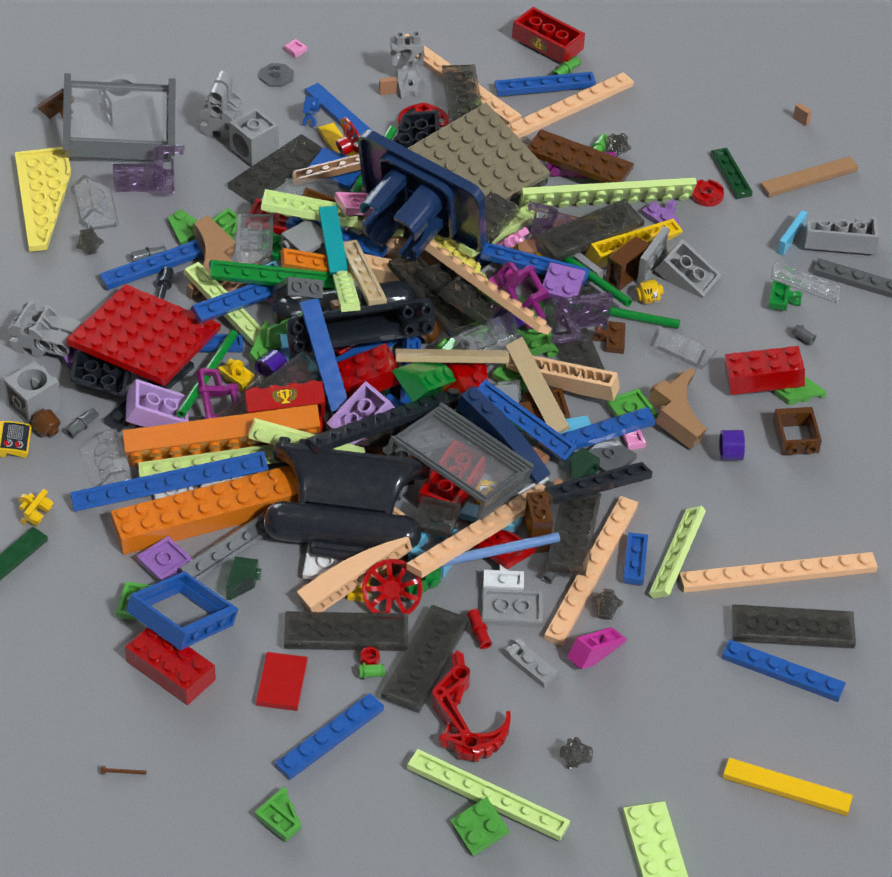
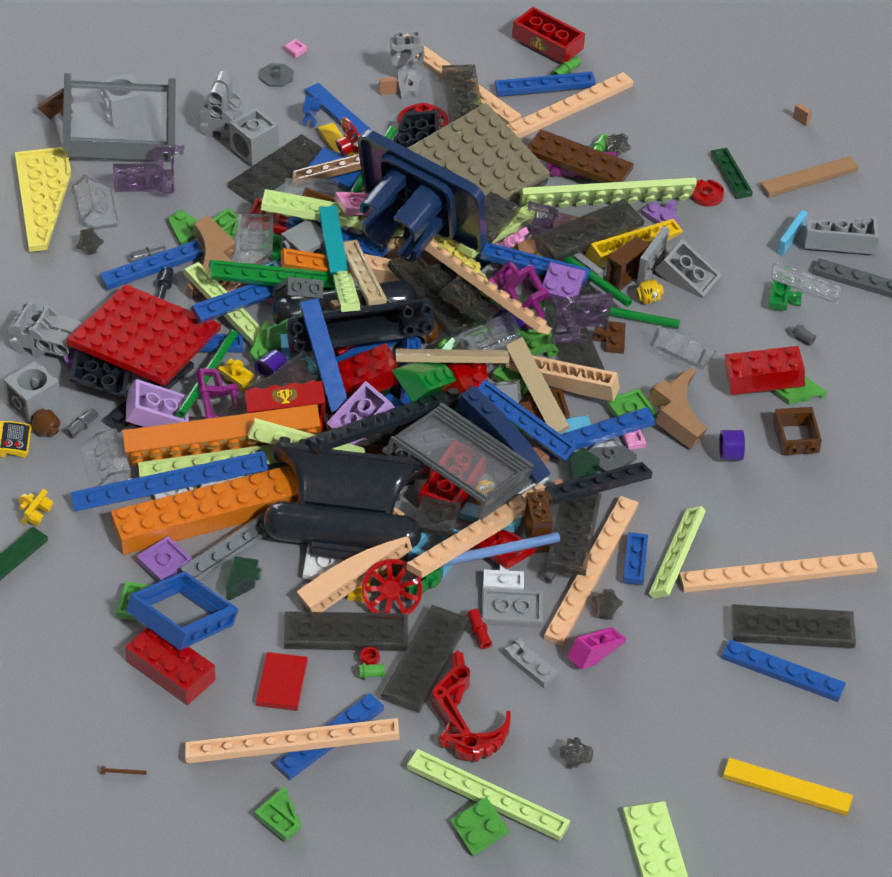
none -> light nougat plate [185,718,400,764]

